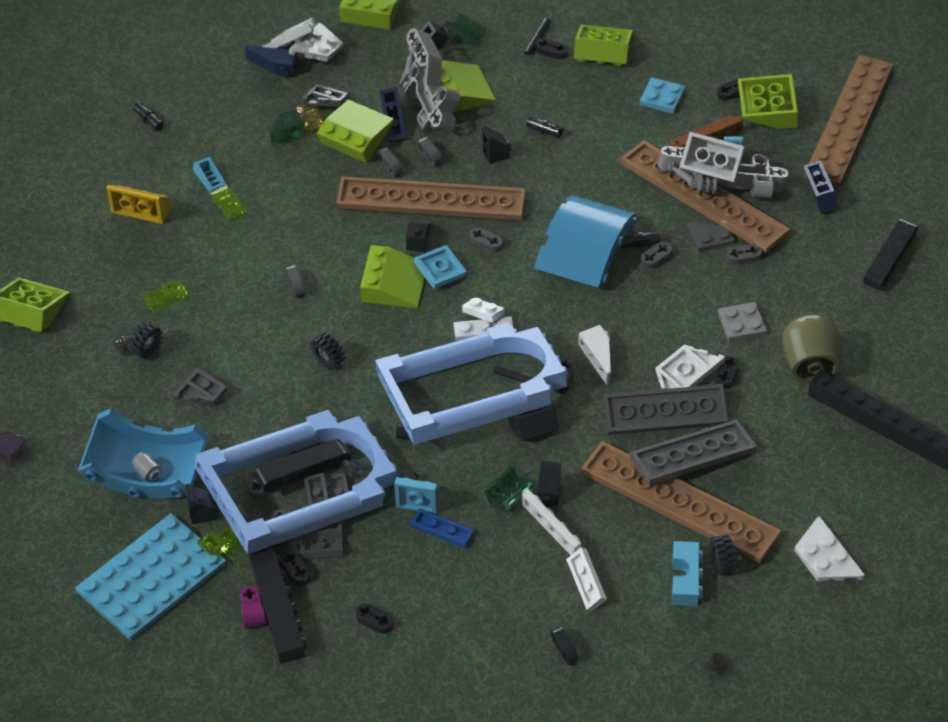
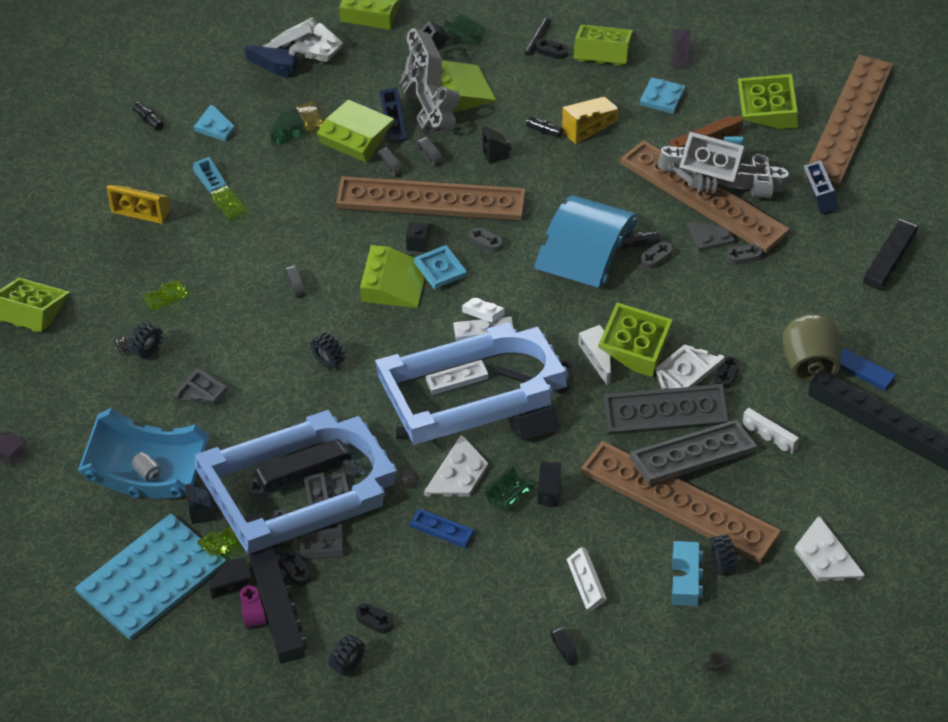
dark grey wing [301,84,348,107] -> none
medium azure plate [394,477,438,514] -> none
white plate [522,490,581,555] -> none
black beam [717,78,740,101] -> none
light grey plate [718,302,767,342] -> none
none -> medium azure wing [194,105,235,141]
none -> black slope [209,557,252,599]
none -> black bush [328,634,366,676]
none -> white wing [424,436,488,496]
none -> white plate [426,360,488,395]
none -> yellow wedge [562,97,618,144]
none -> lime slope [598,303,672,377]
none -> clear purple slope [672,30,691,69]
none -> white plate [743,408,799,454]
none -> blue tile [840,348,896,391]

